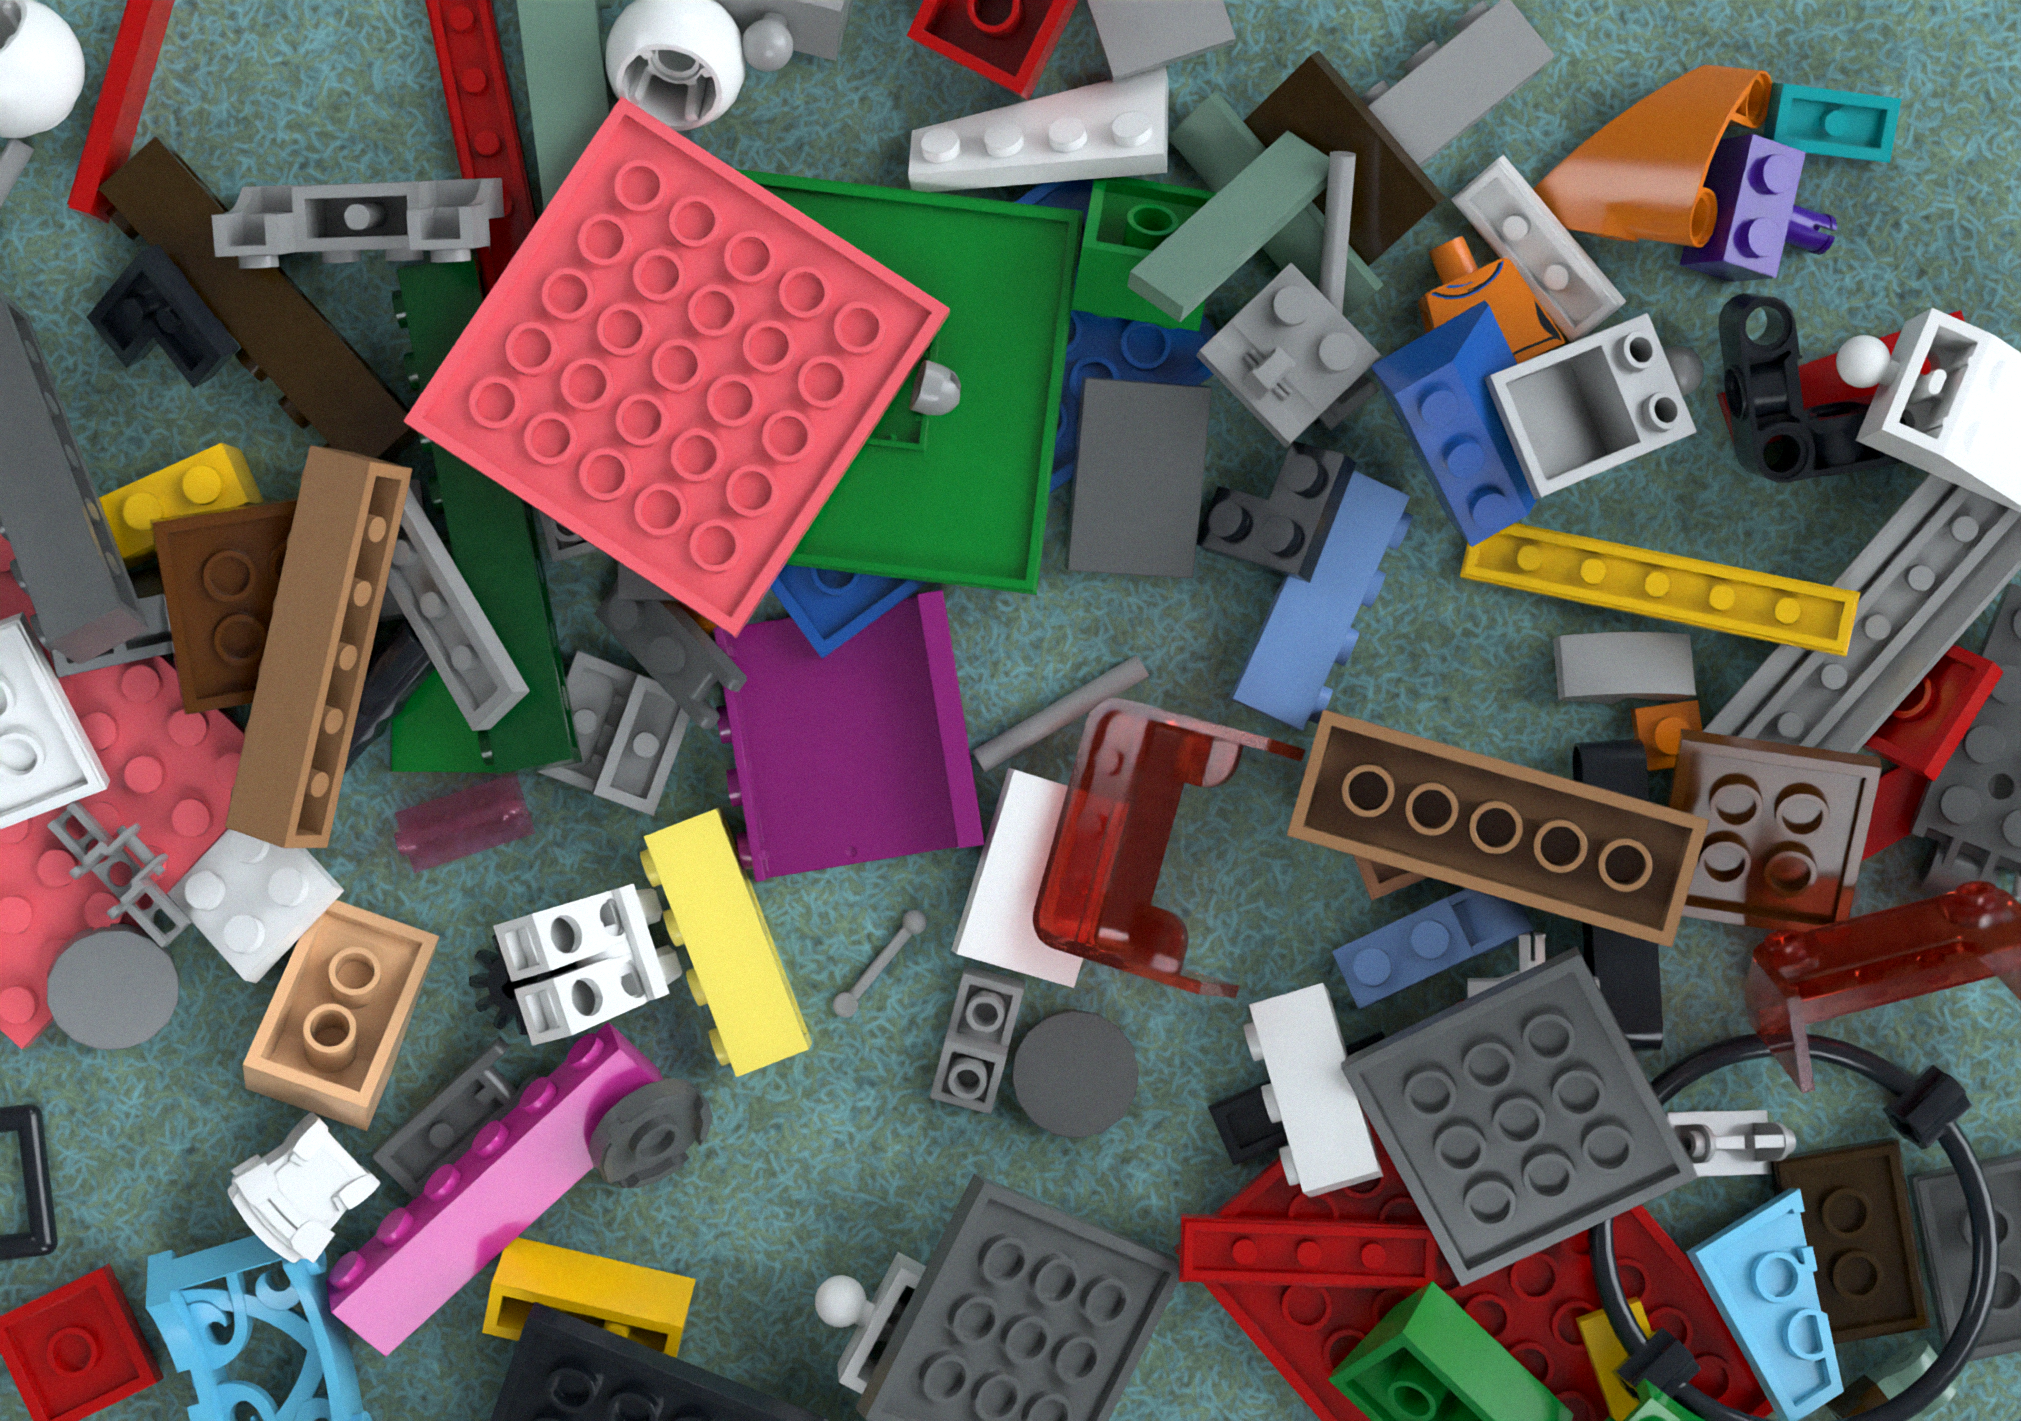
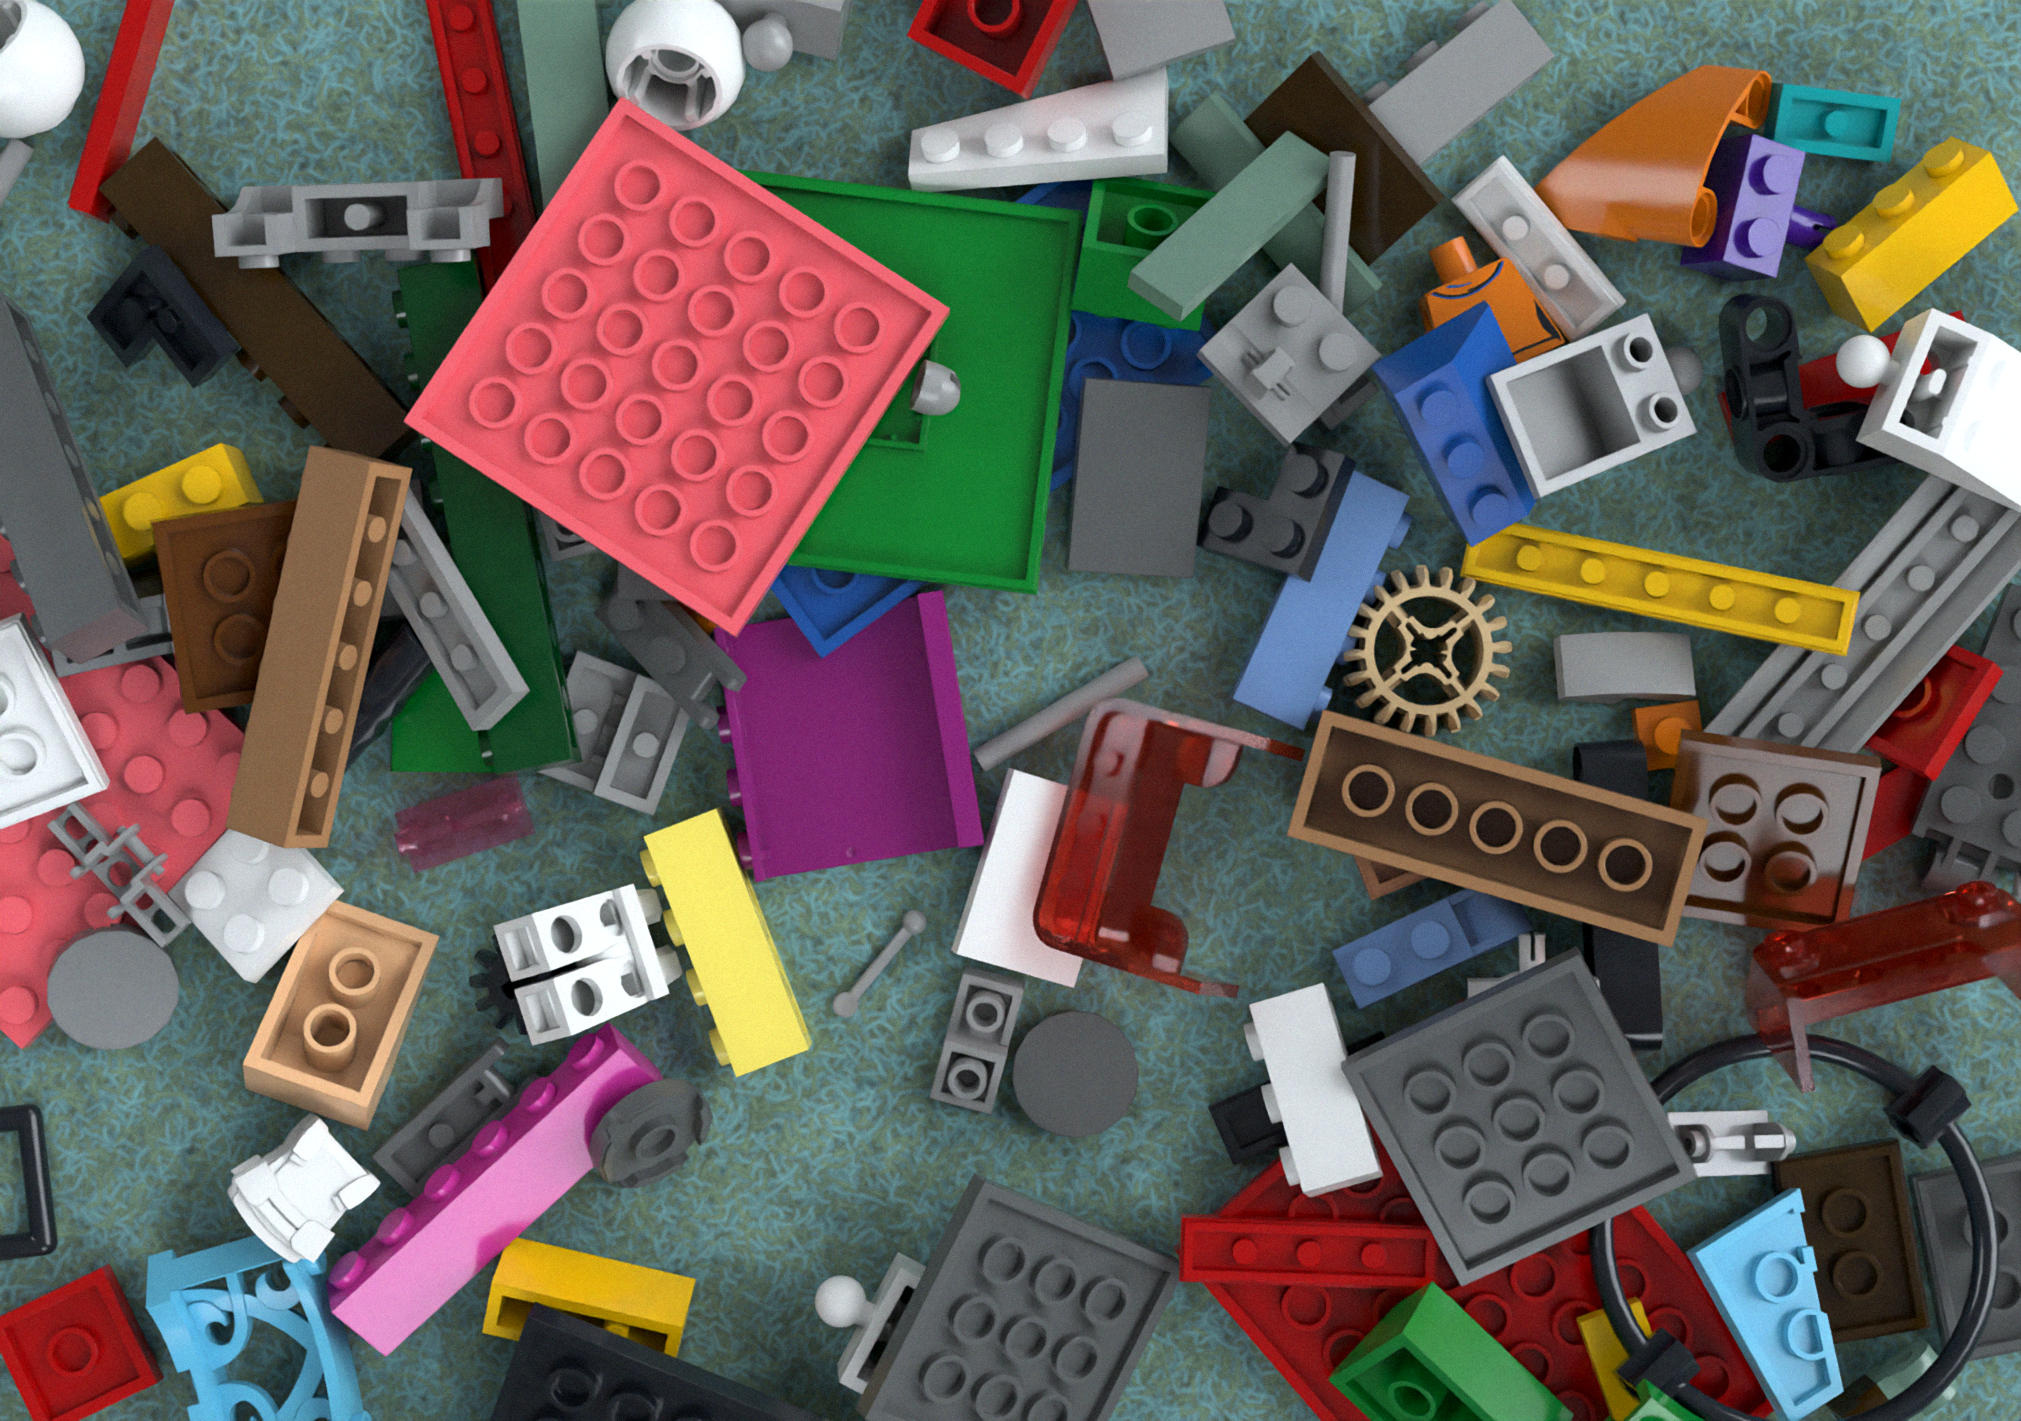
none -> tan gear [1342,565,1512,738]
none -> yellow brick [1804,136,2019,333]

